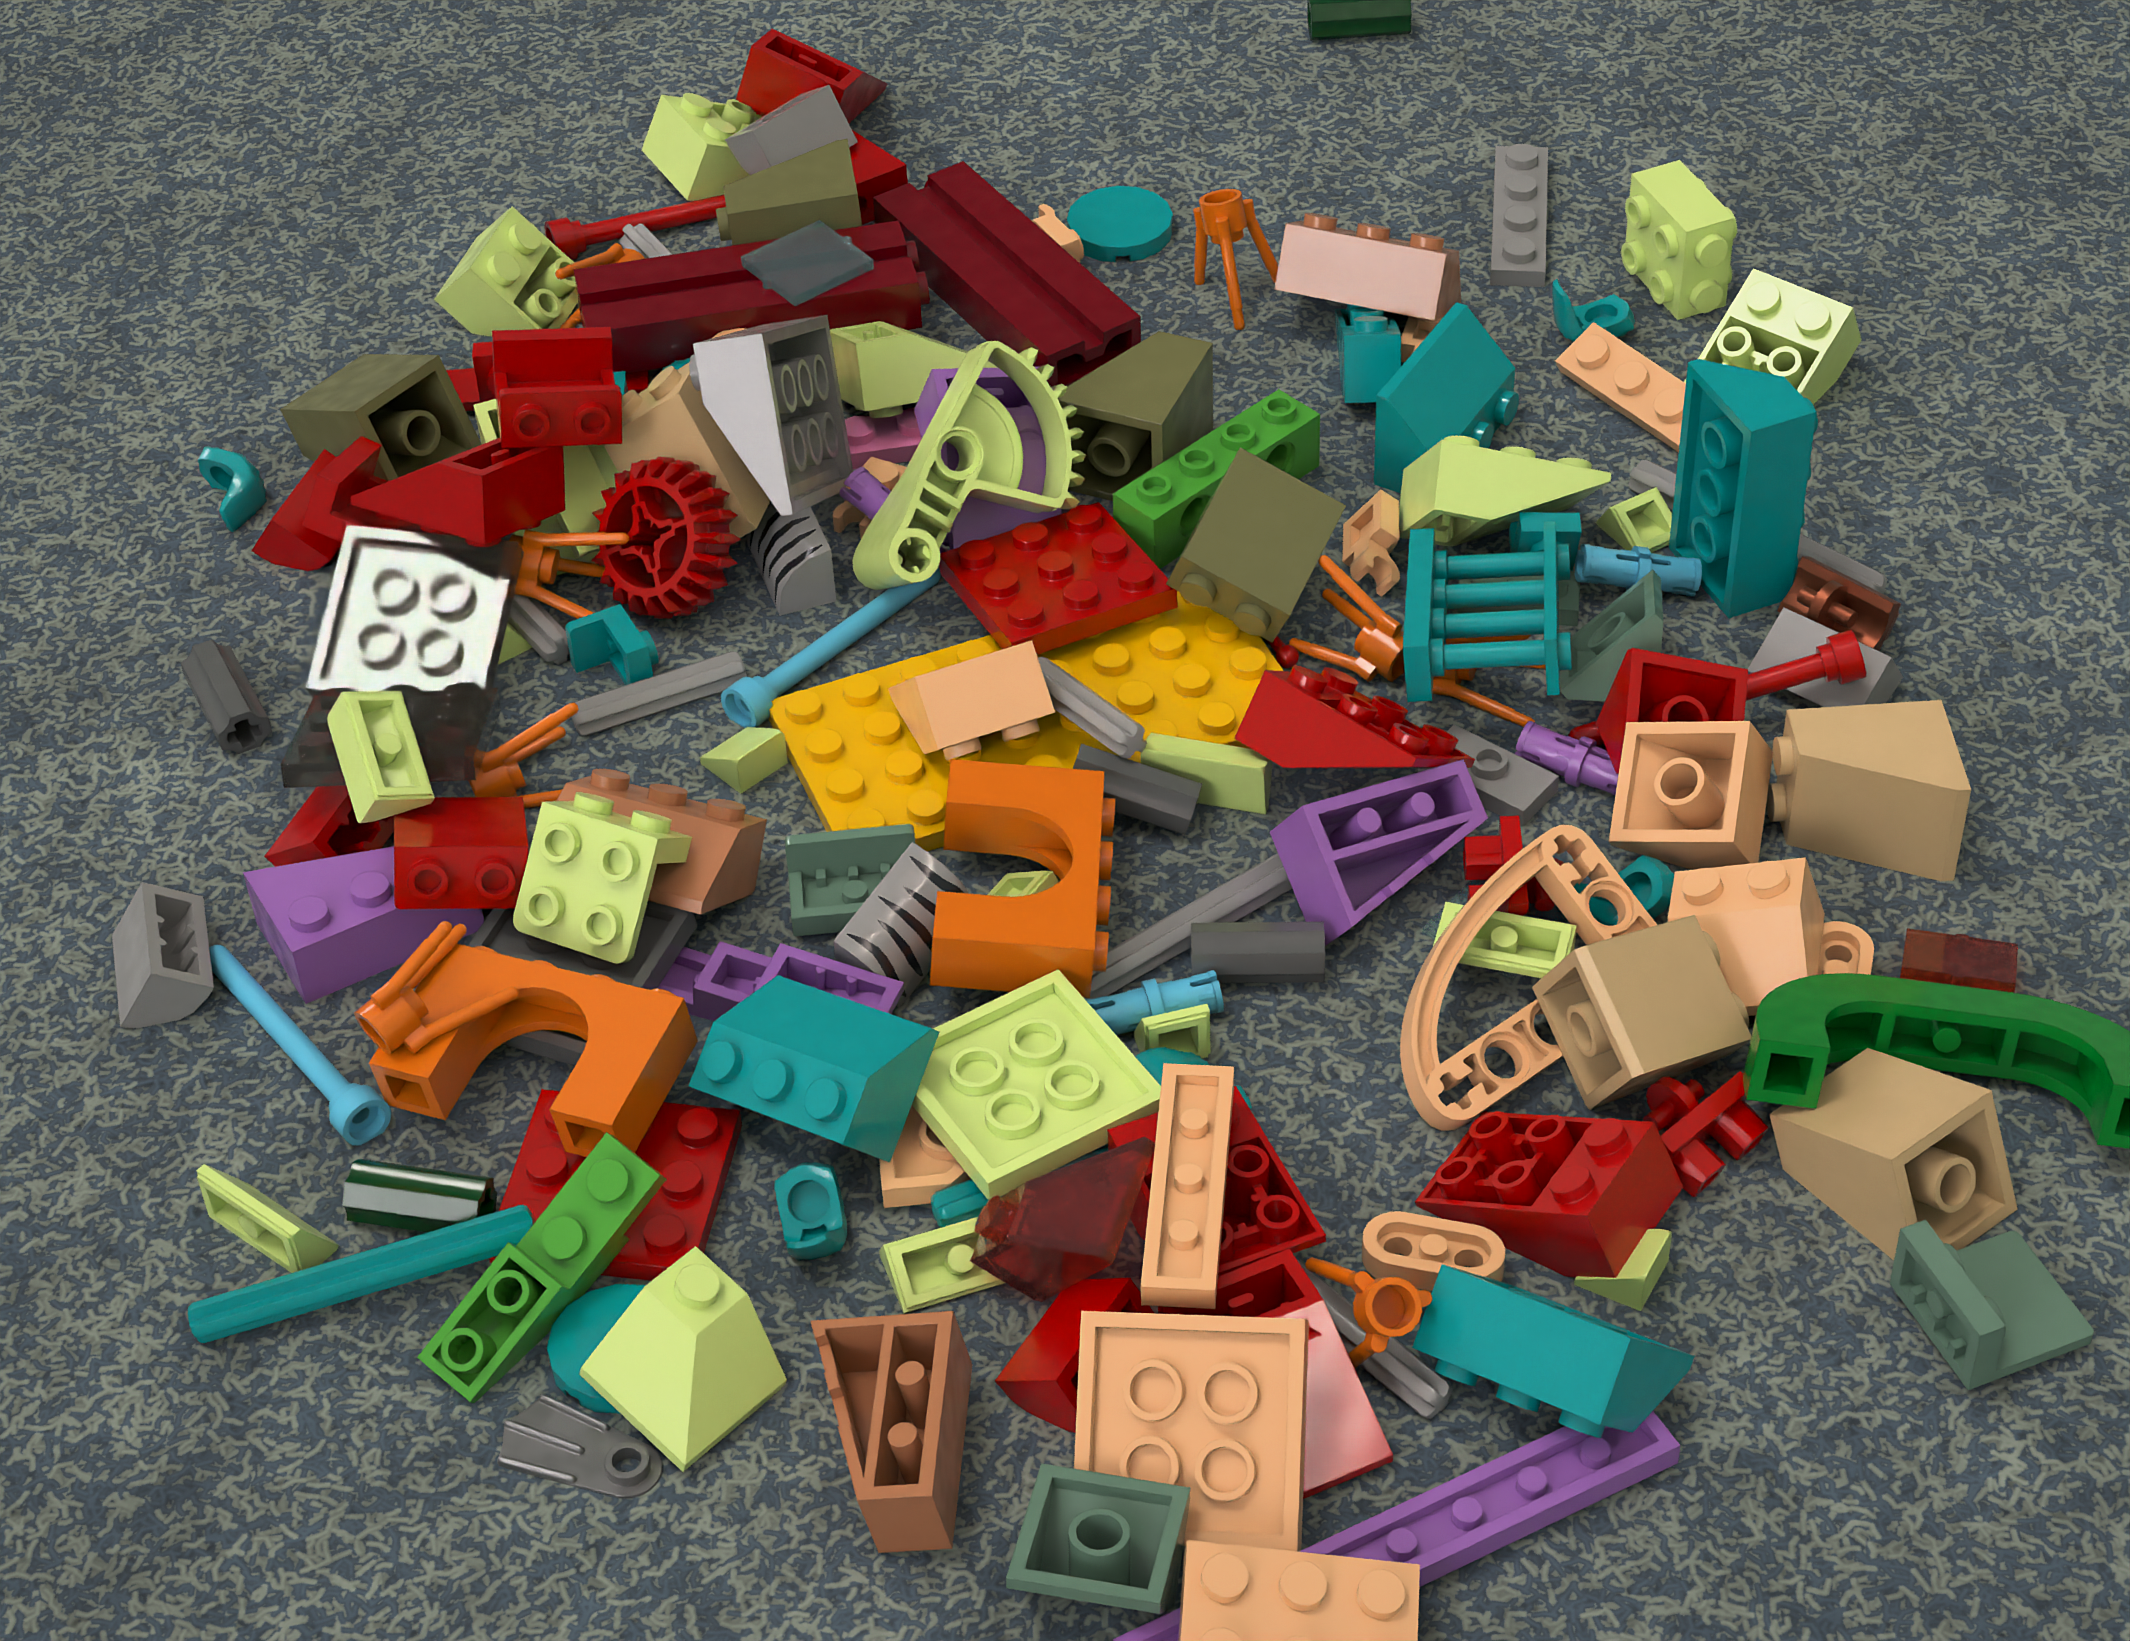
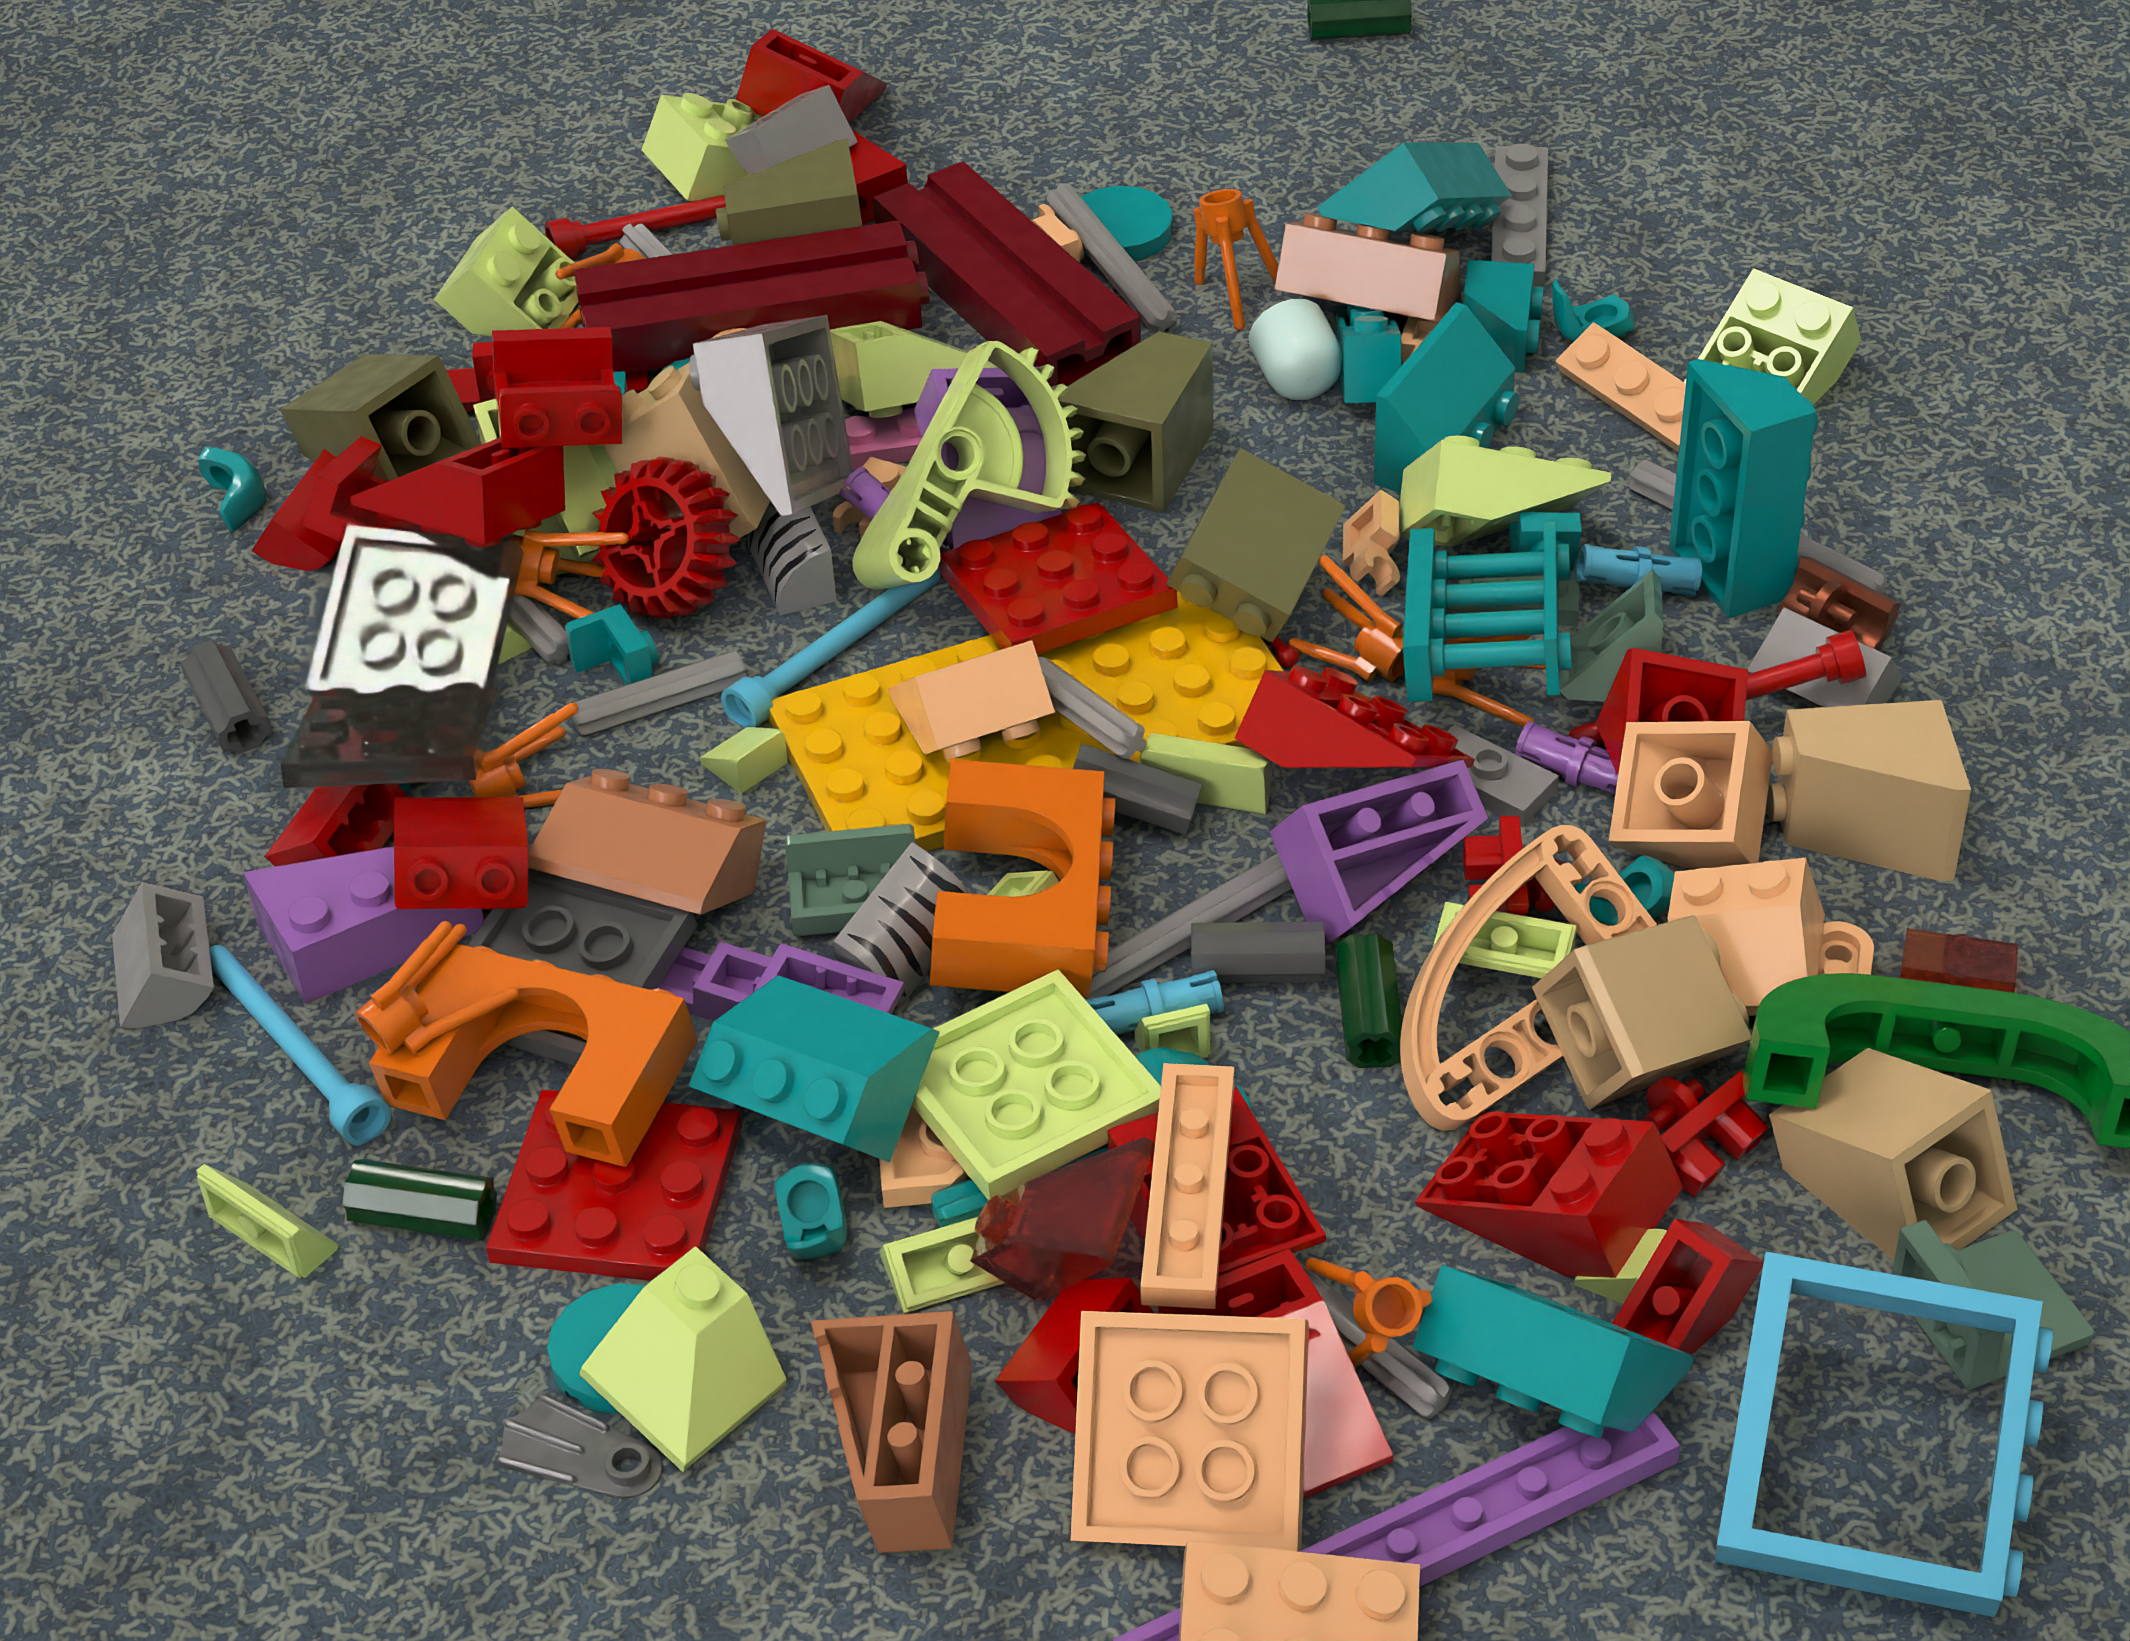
teal axle [188,1205,535,1343] -> none
yellowish green slope [327,691,435,823] -> none
bright green slope [417,1132,667,1403] -> none
yellowish green bracket [513,792,692,964] -> none
clear light blue piece [741,220,874,306] -> none
sand green slope [1006,1463,1191,1614] -> none
bright green brick [1113,389,1320,569] -> none
light nougat plate [1362,1211,1505,1291] -> none
yellowish green slope [1596,487,1672,553] -> none
yellowish green brick [1621,160,1737,320] -> none
none -> light grey axle [1046,183,1177,333]
none -> light aqua helmet [1249,299,1342,400]
none -> teal slope [1317,142,1512,233]
none -> dark green axle [1336,933,1402,1068]
none -> teal slope [1463,260,1544,373]
none -> red slope [1612,1219,1764,1355]
none -> medium azure window [1715,1252,2053,1617]

